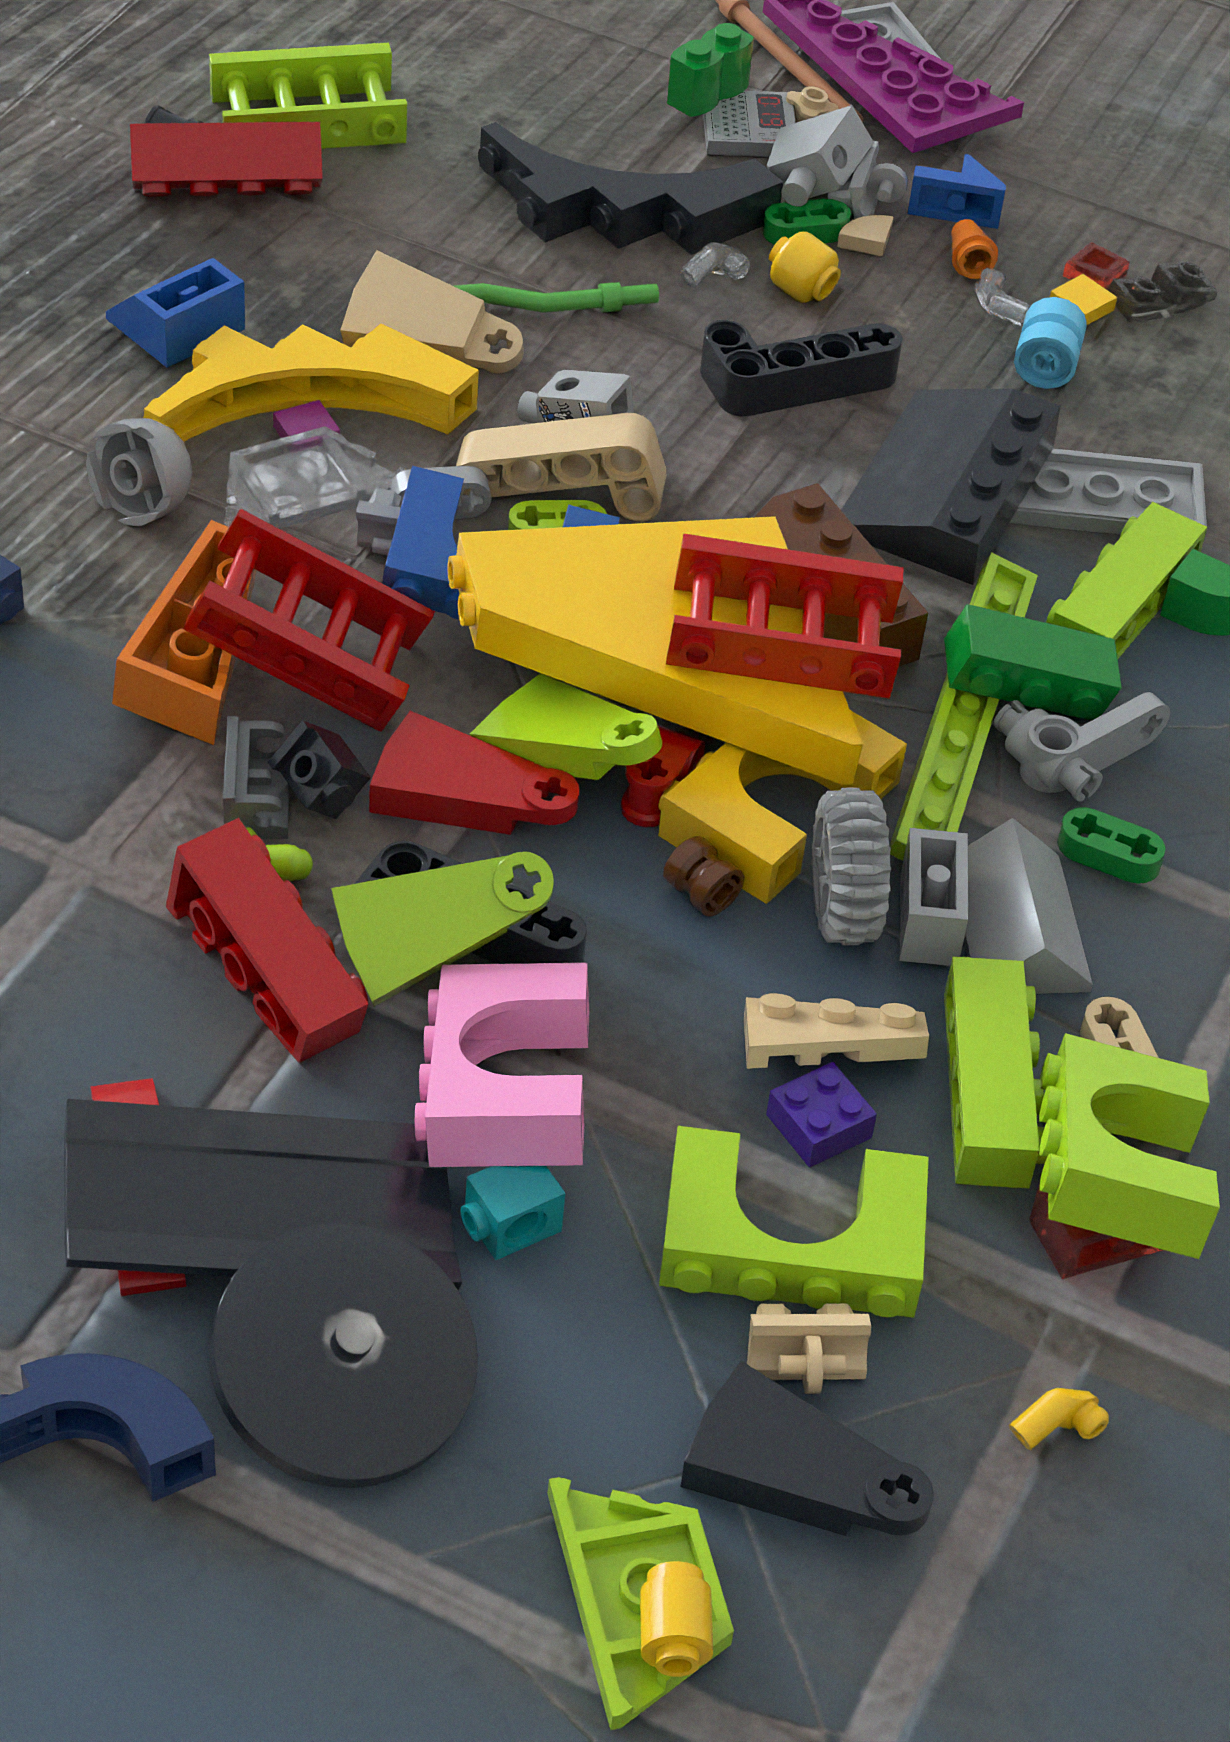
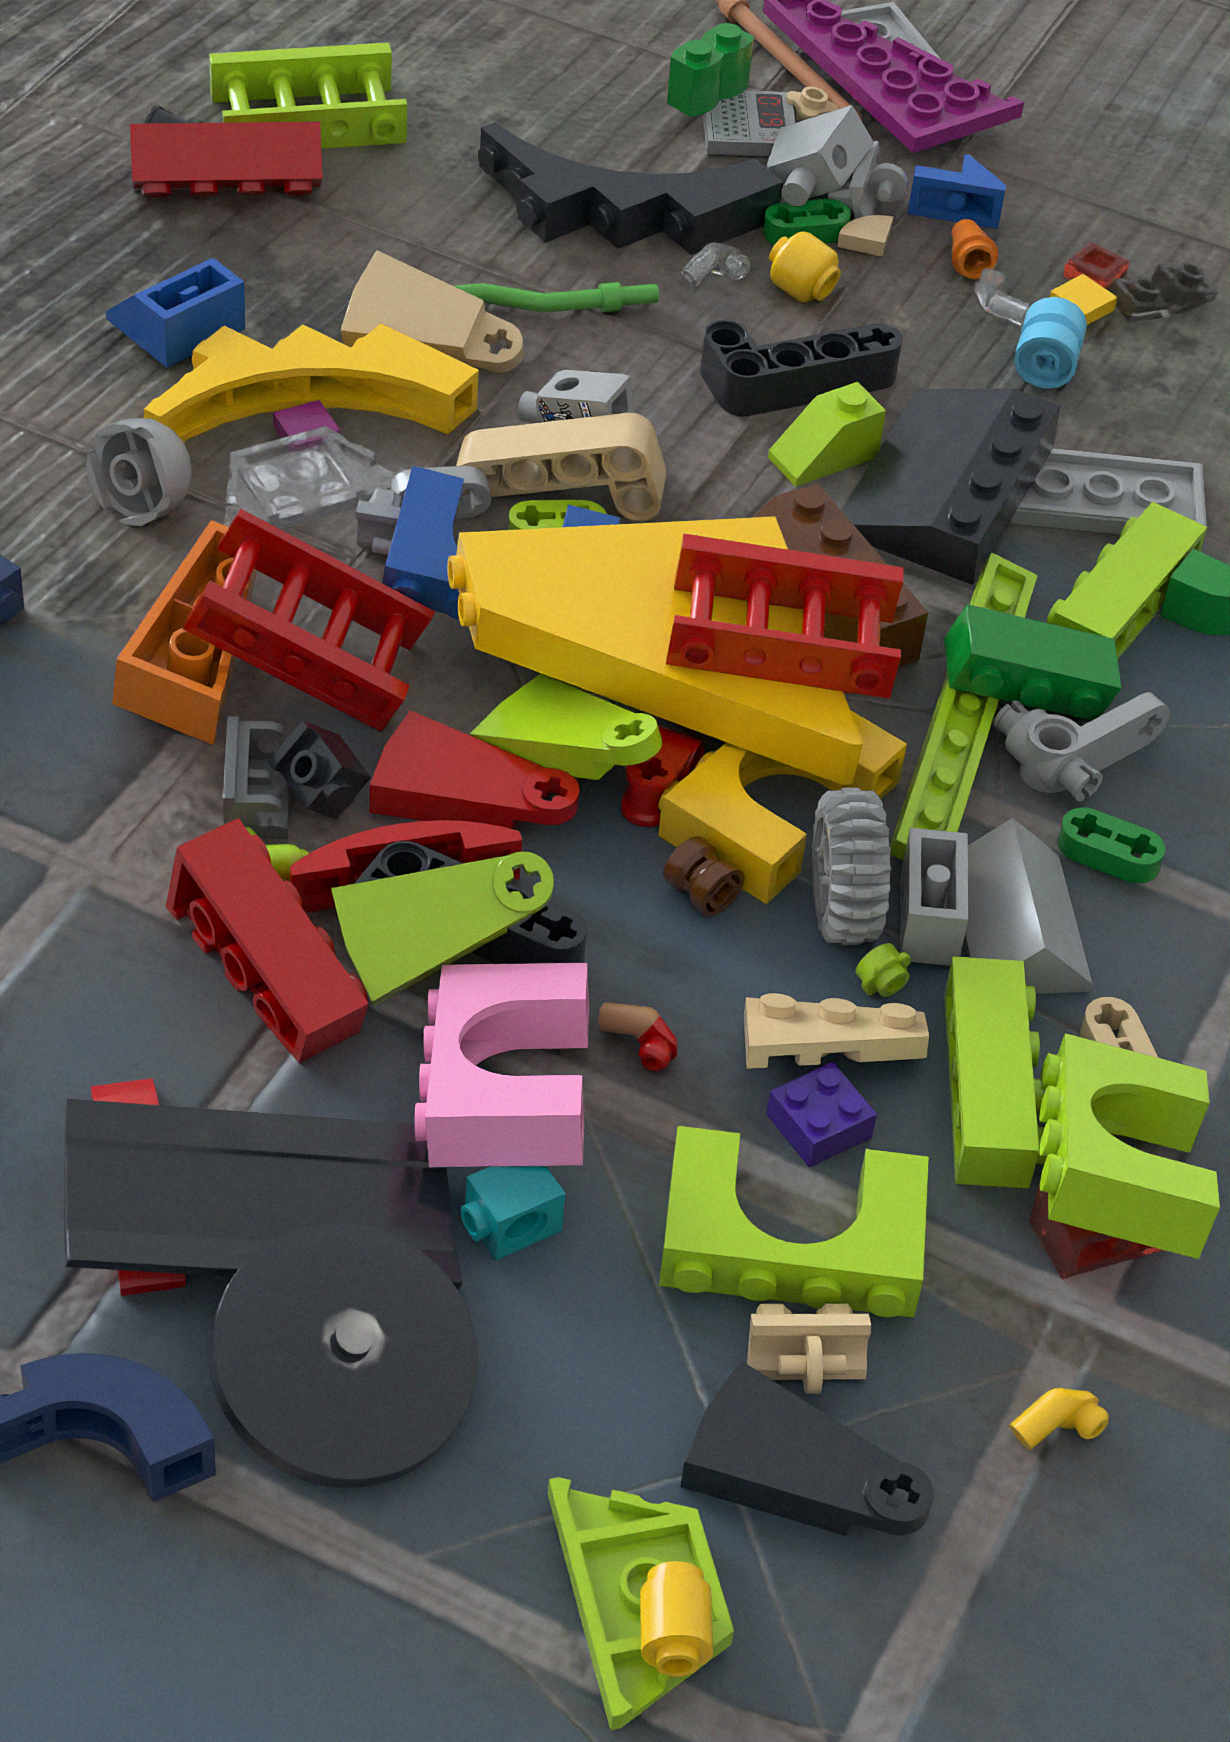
none -> red slope [290,820,522,913]
none -> arm [598,1002,678,1071]
none -> lime slope [768,382,886,487]
none -> lime plate [855,943,911,997]

